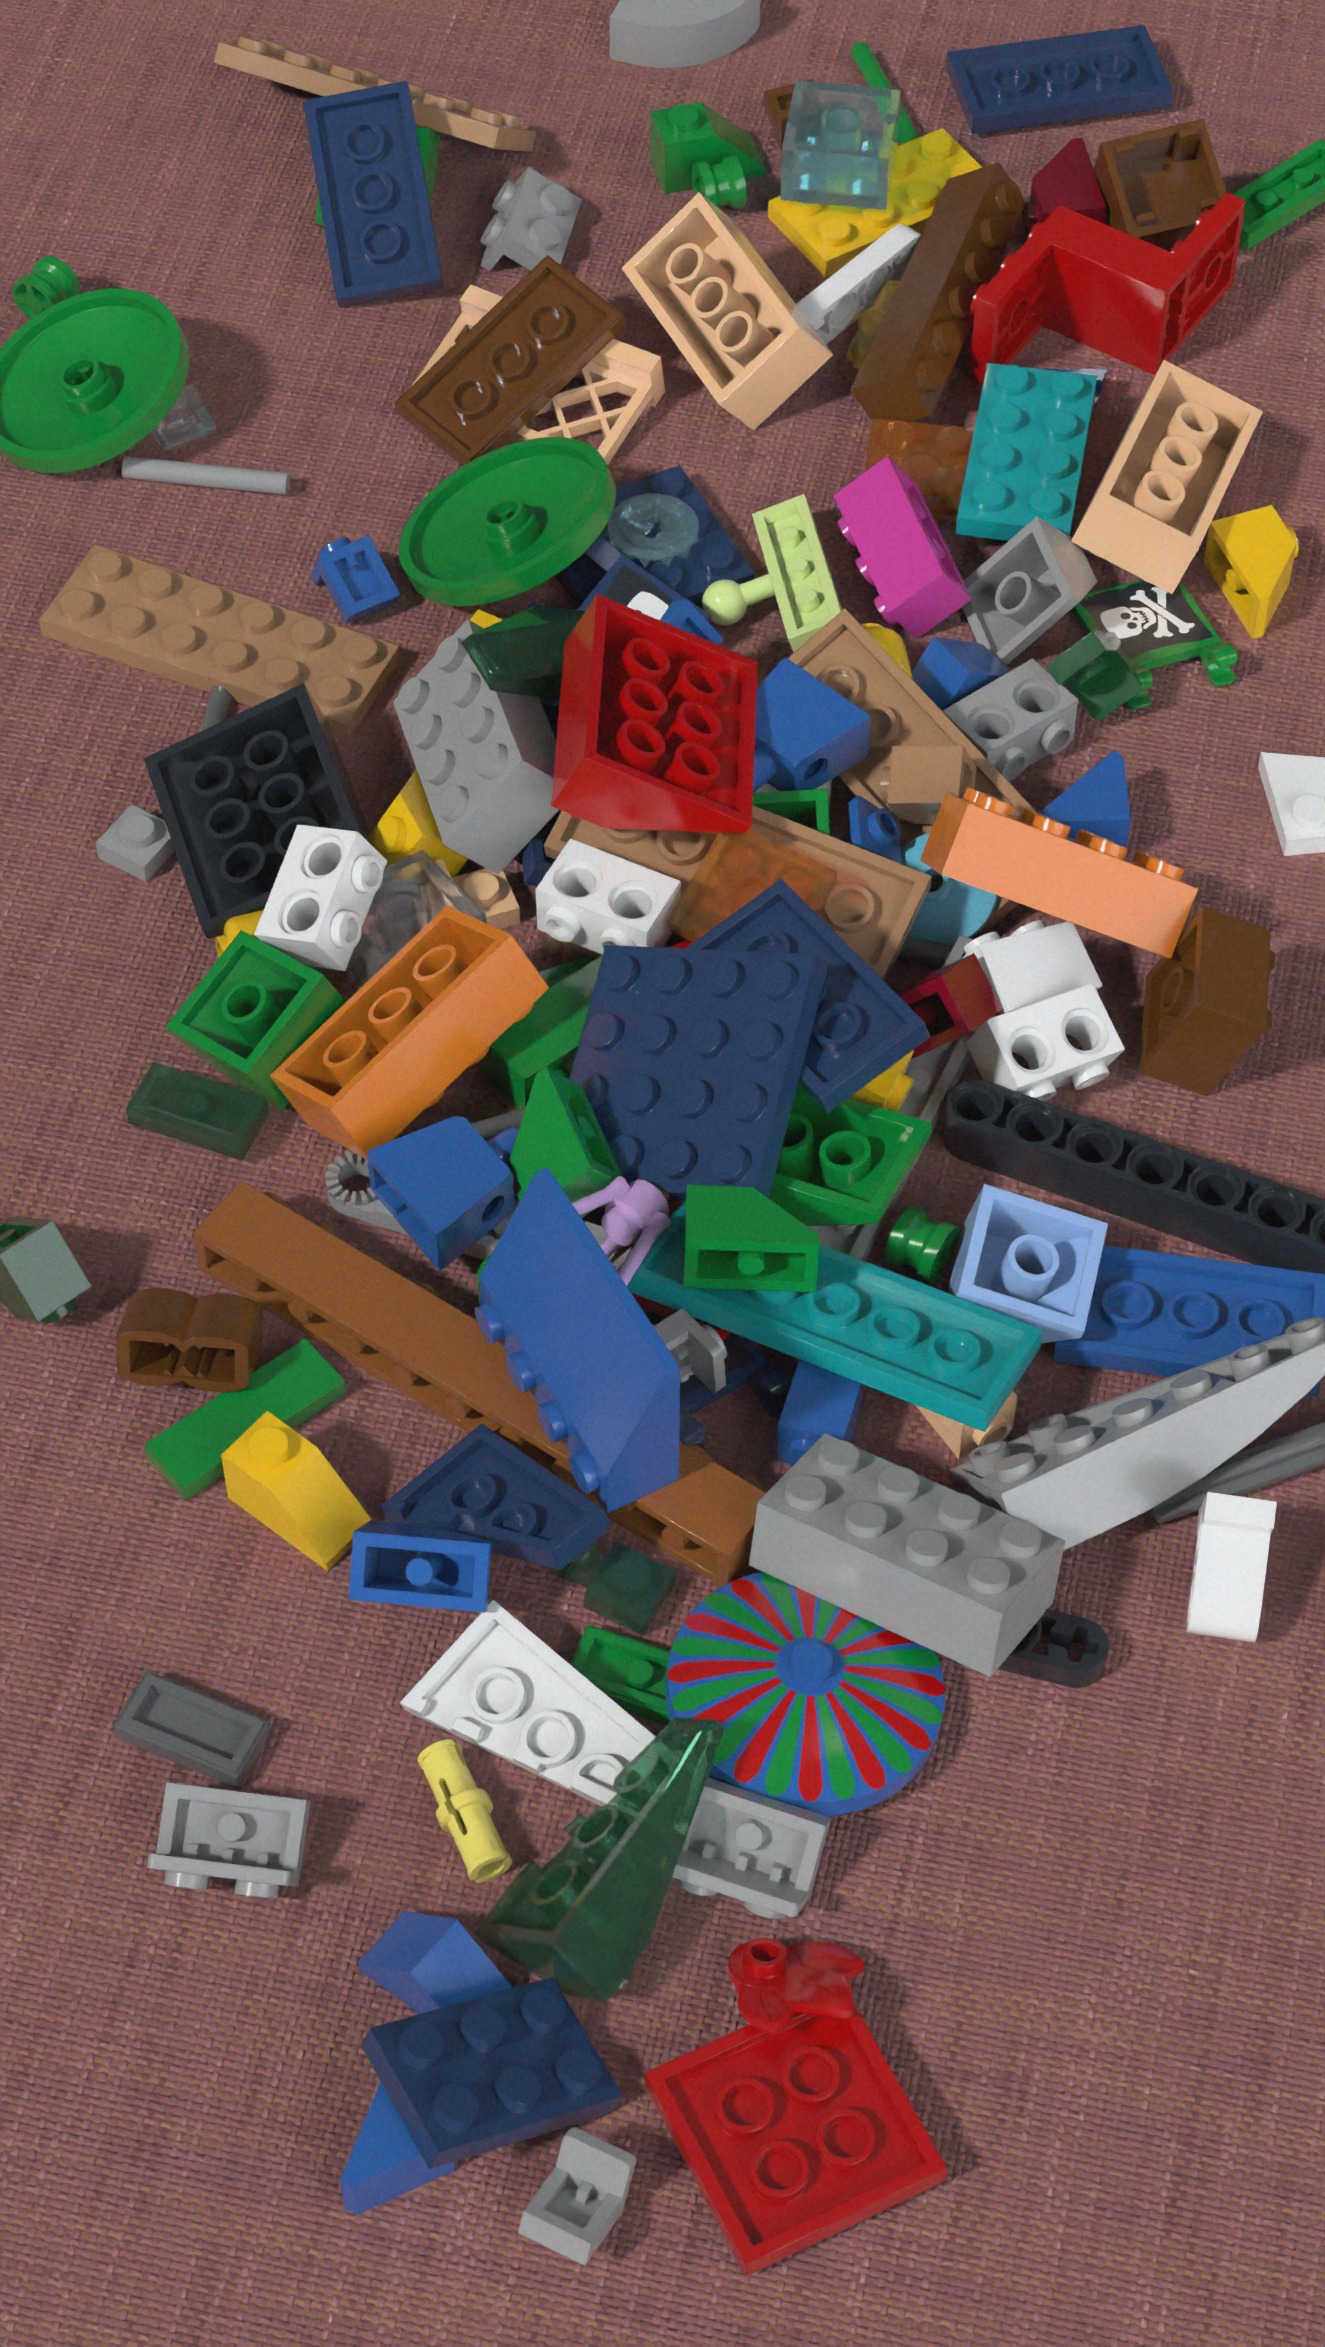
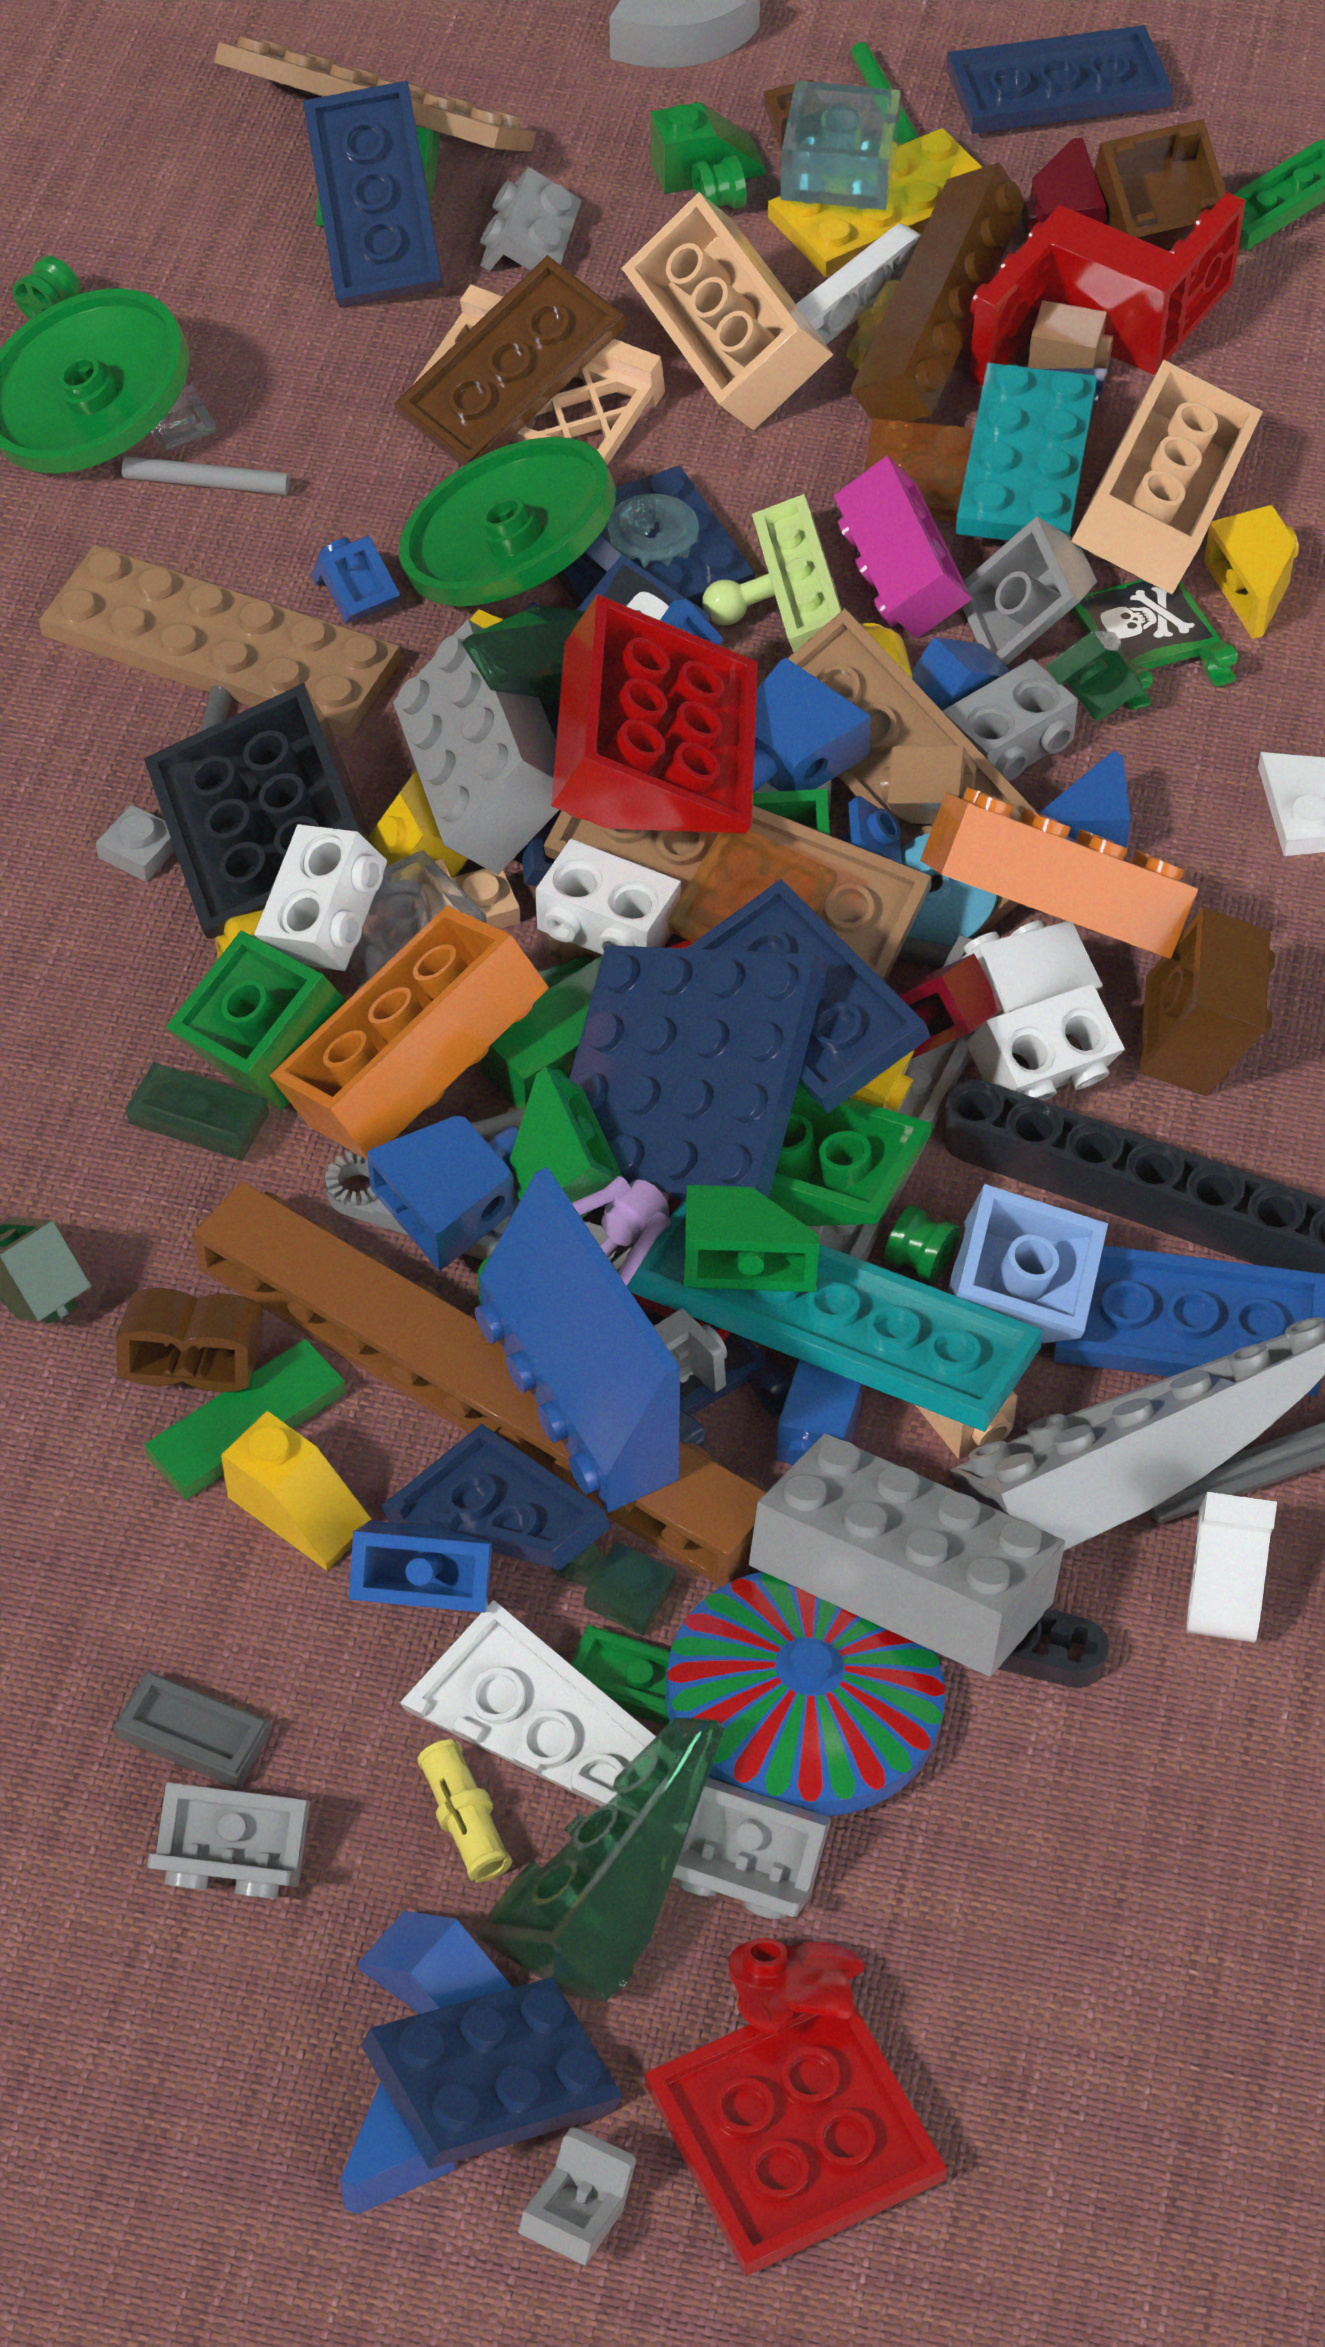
none -> medium nougat brick [1028,300,1113,369]

